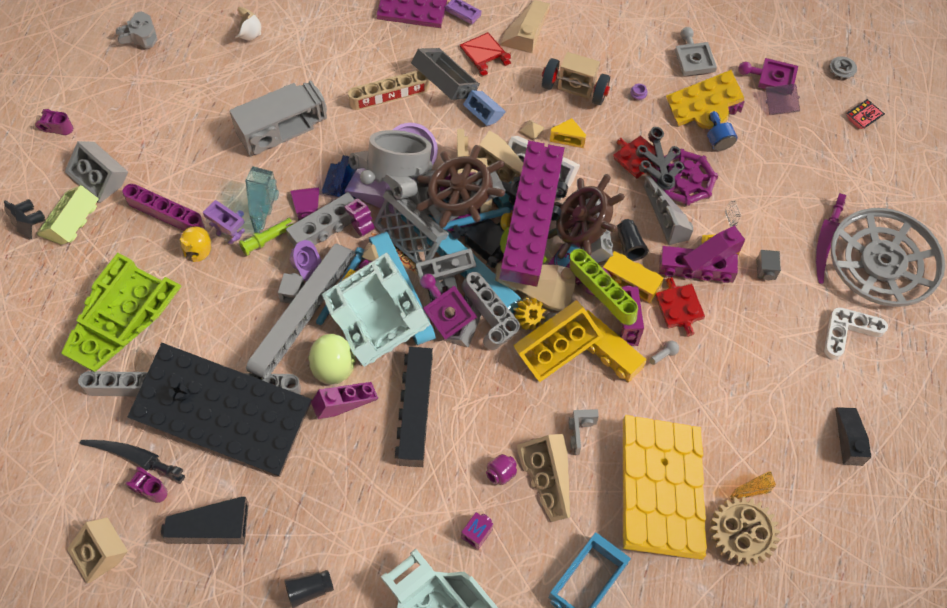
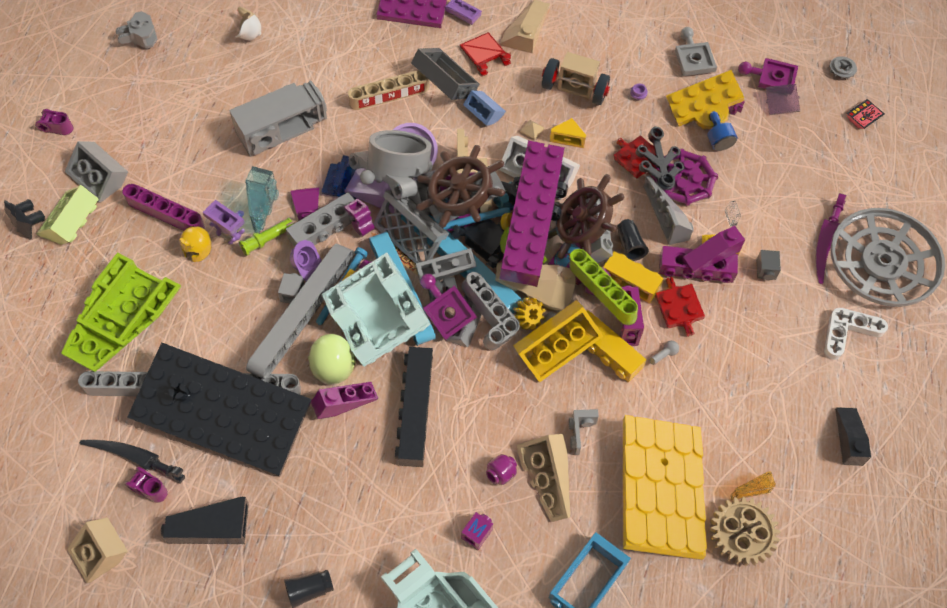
tan slope [362,243,379,261] -> none
tan wedge [477,130,523,182] -> none

